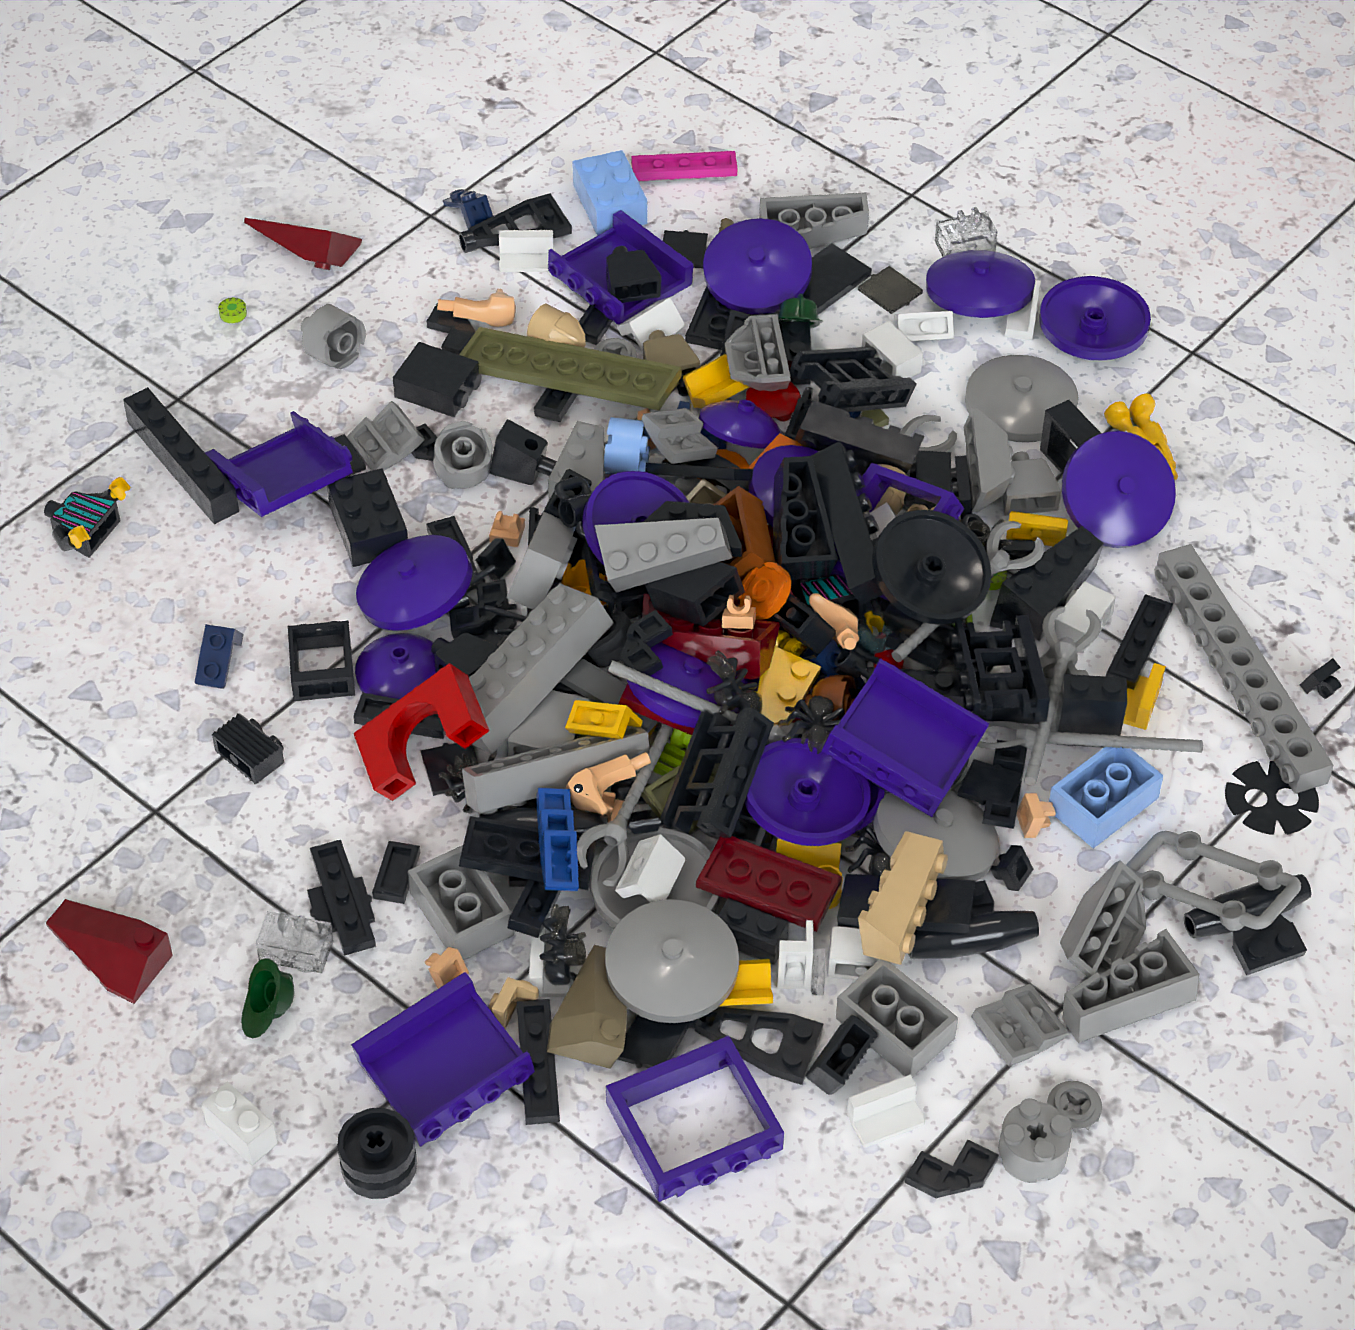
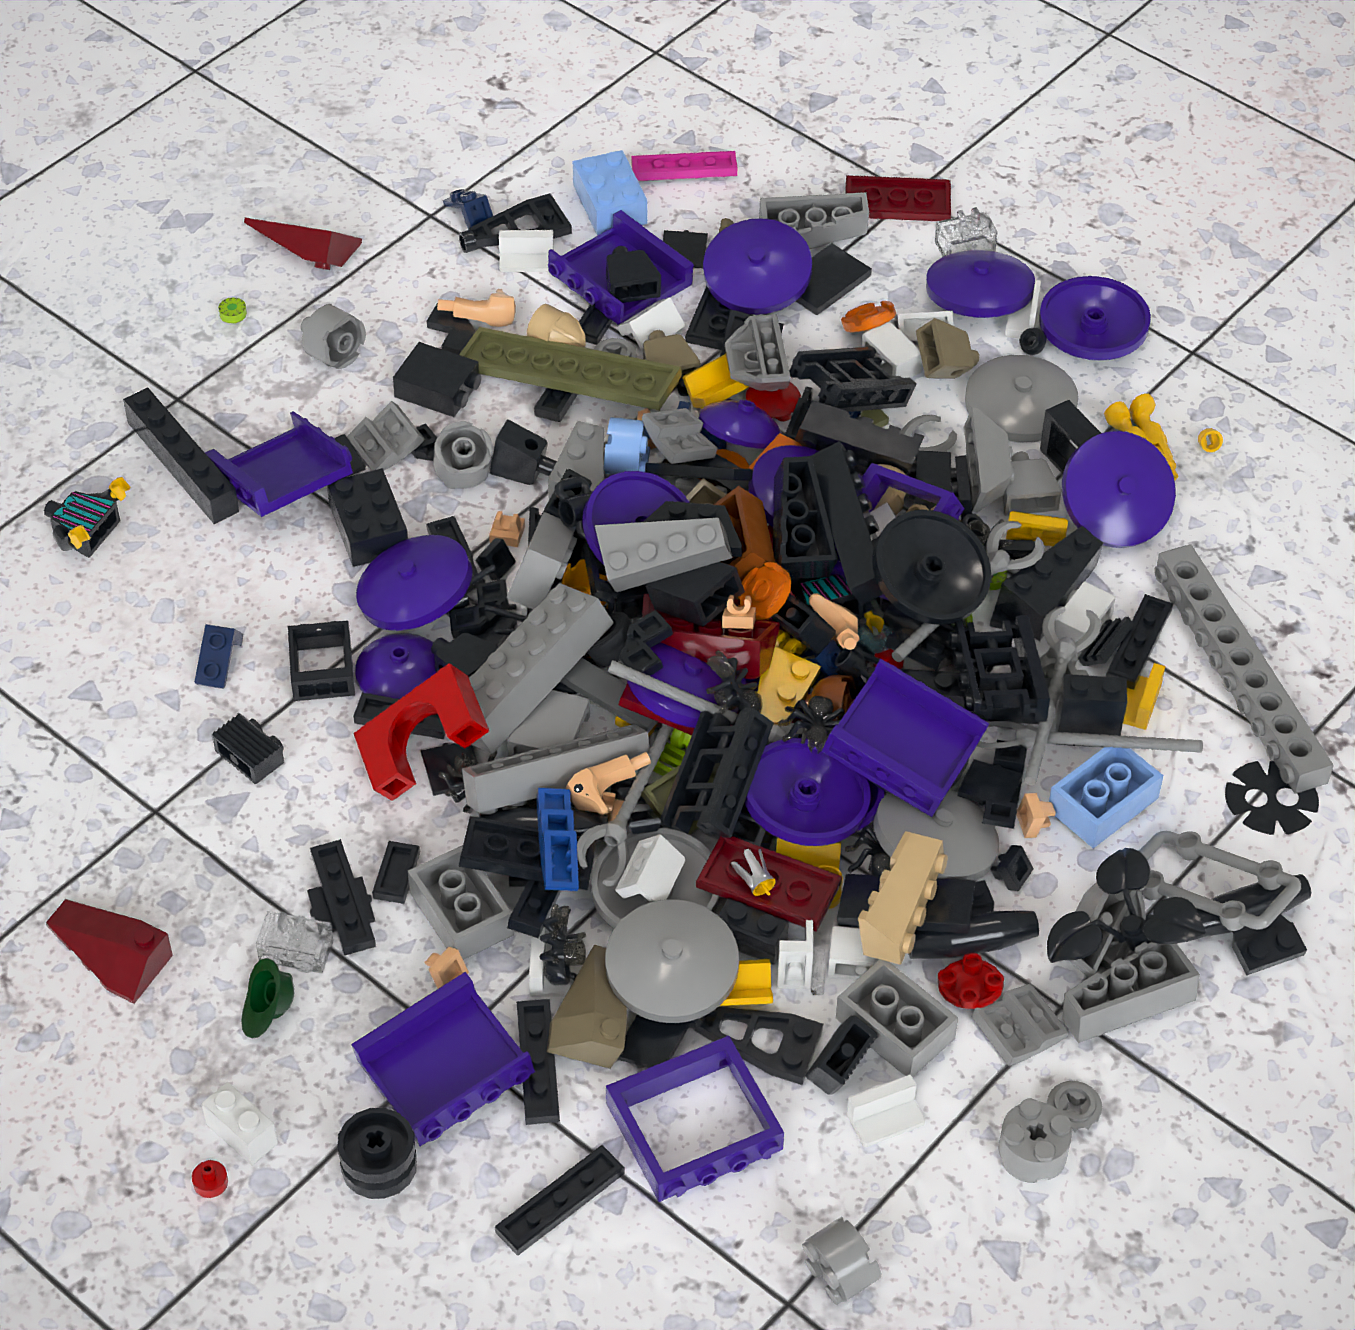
tan bracket [489,977,539,1029] -> none
yellow panel [565,700,643,739] -> none
dark green piece [778,293,823,329] -> none
black brick [781,321,811,385] -> none
clear smoke piece [858,266,923,314] -> none
black tile [905,1140,999,1198] -> none
black tile [1299,658,1342,699] -> none
none -> red tile [192,1160,228,1198]
none -> black tile [495,1145,625,1256]
none -> flat silver piece [731,849,776,896]
none -> light grey brick [802,1217,881,1305]
none -> orange tile [841,301,896,332]
none -> dark red tile [845,175,951,222]
none -> dark tan torso [916,318,979,379]
none -> red dish [938,953,1004,1009]
none -> black plate [1019,328,1047,355]
none -> black plant [1047,848,1207,963]
none -> black tile [1078,616,1134,666]
none -> yellow hinge [1198,428,1223,452]

